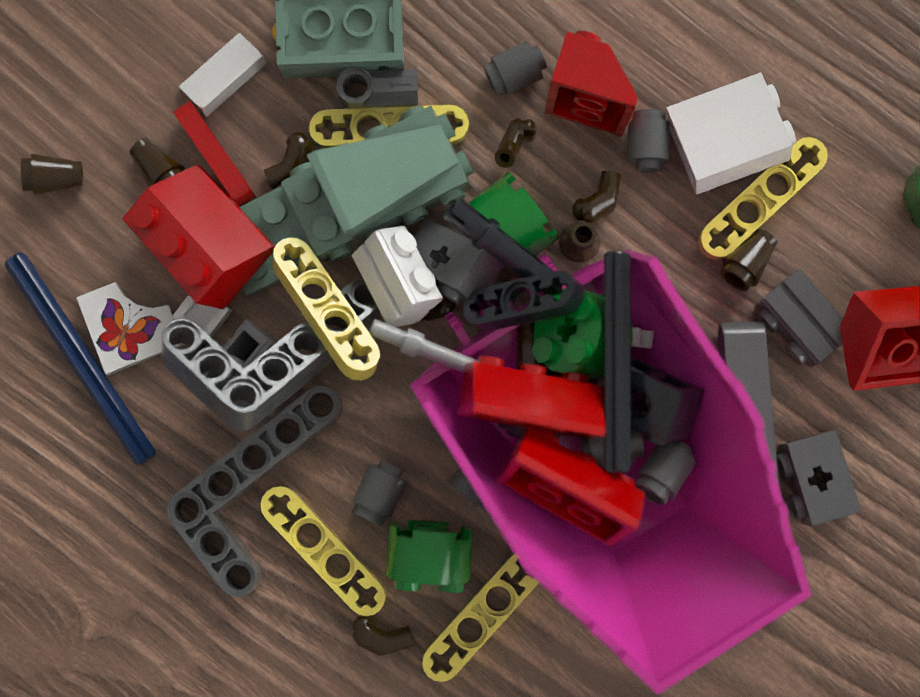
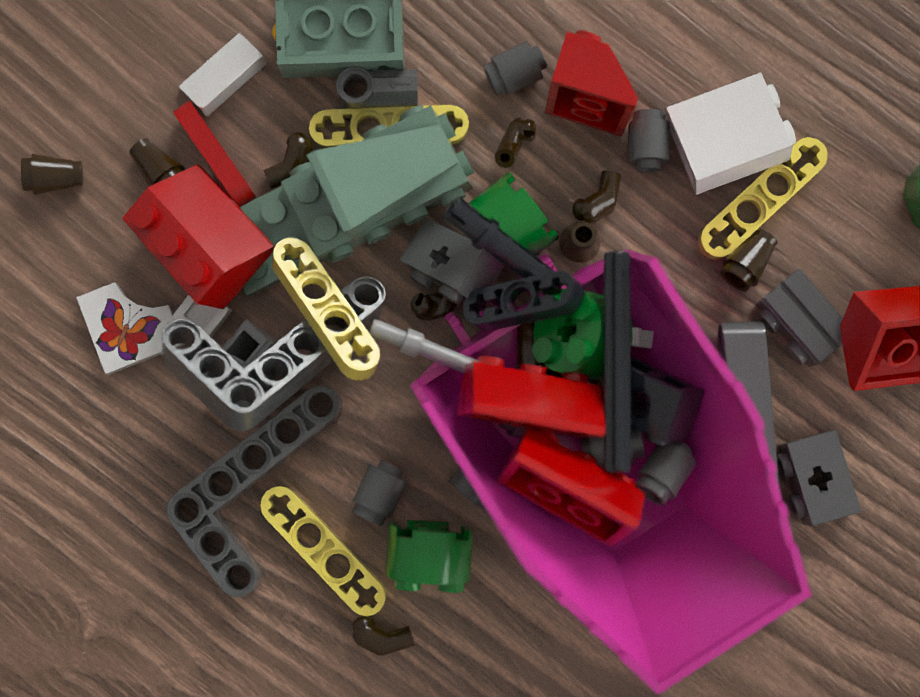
dark blue axle [4,252,156,465] -> none
white brick [352,226,443,327] -> none
light yellow beam [422,553,539,682] -> none

